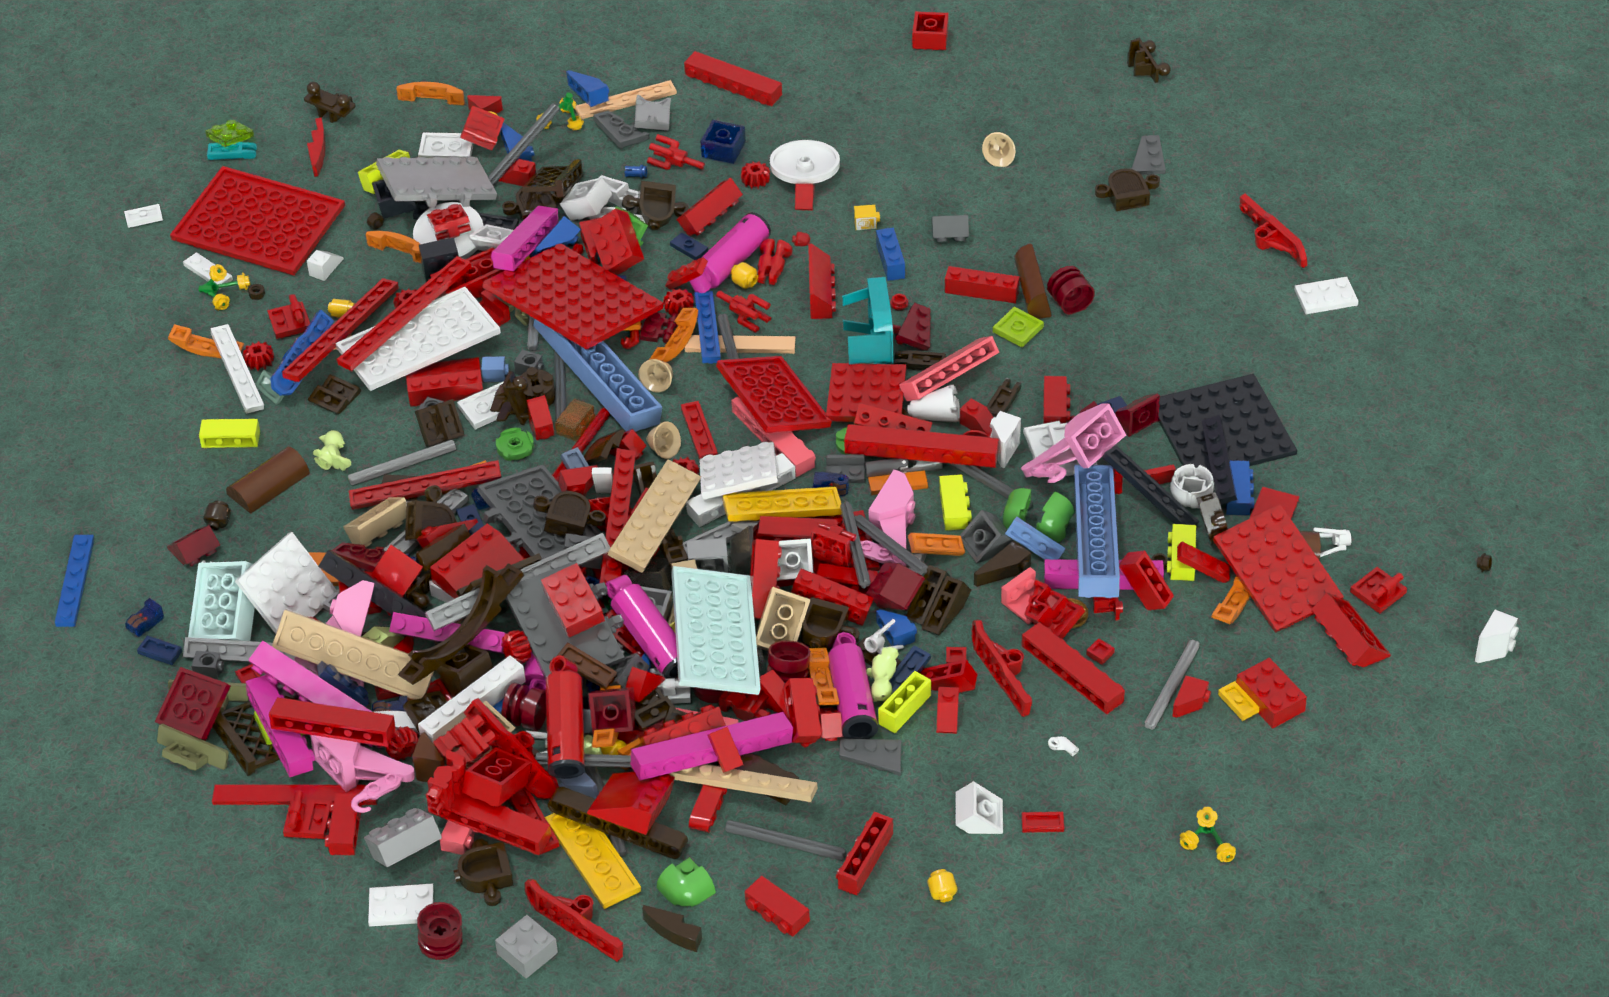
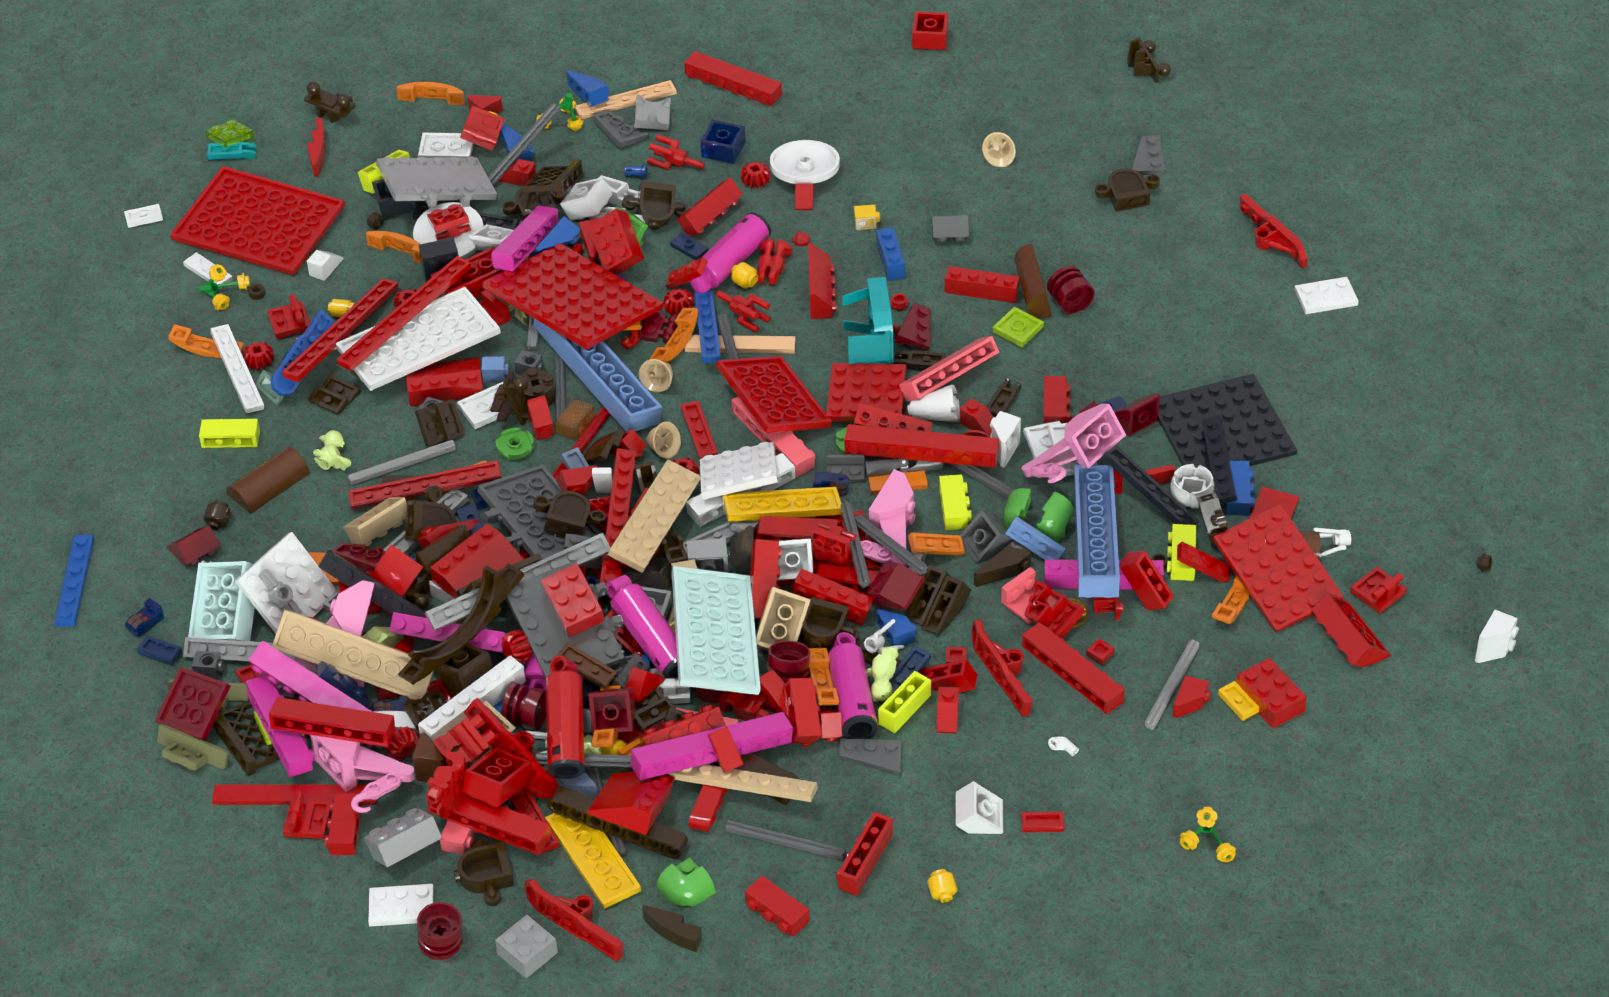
none -> light grey axle [259,569,302,614]

